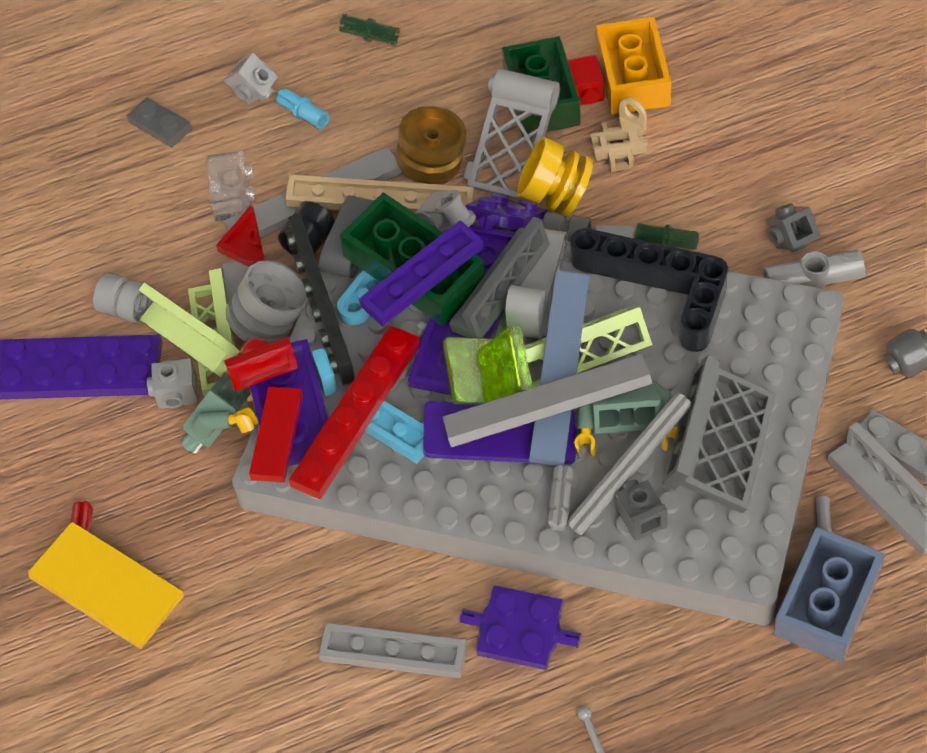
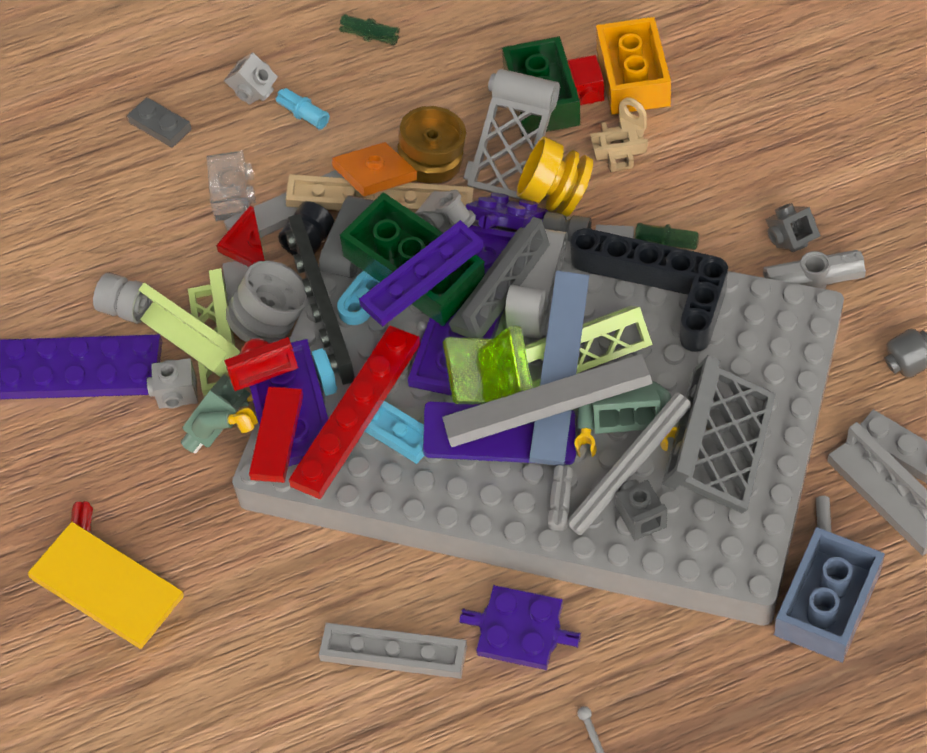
none -> orange plate [332,142,417,197]

